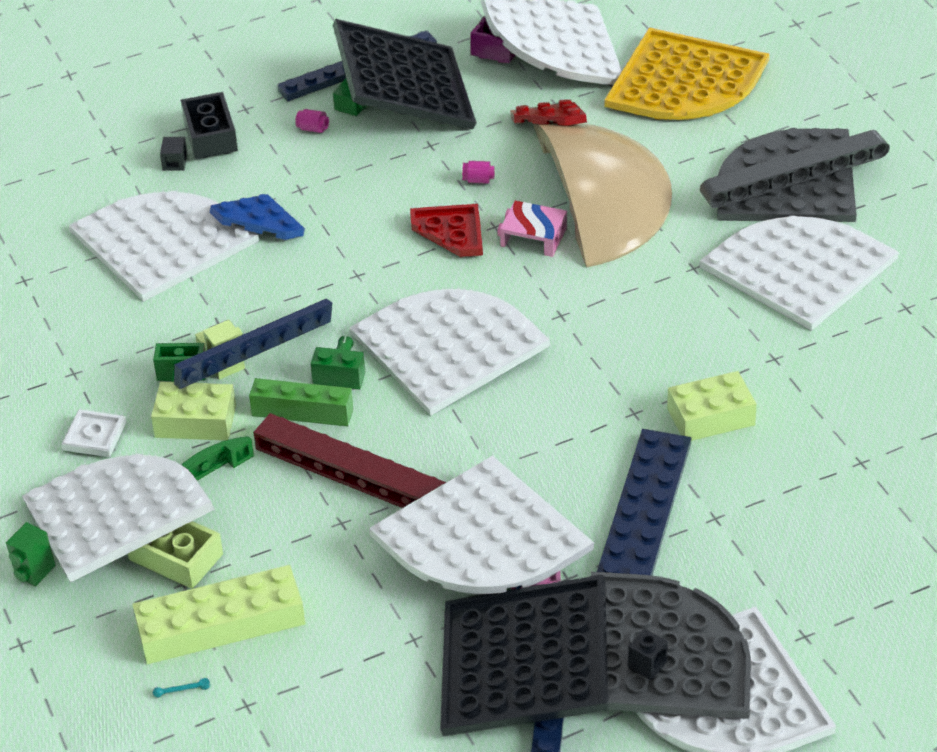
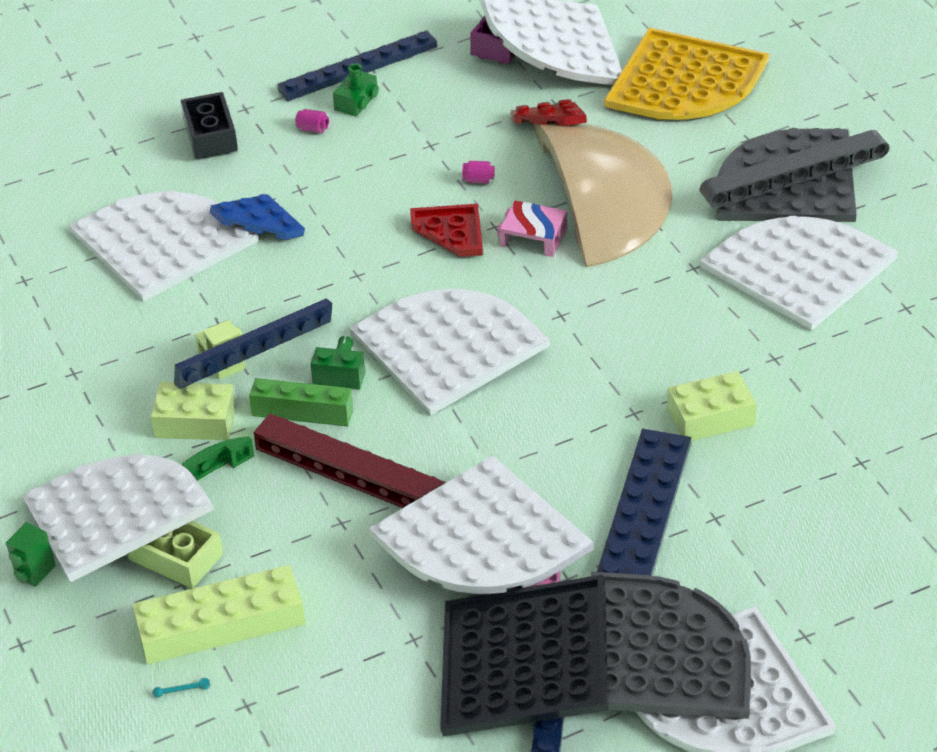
white plate [62,409,127,457] -> none
green brick [153,343,206,382] -> none
black brick [160,137,188,171] -> none
black plate [333,19,477,129] -> none
black brick [628,628,668,680] -> none

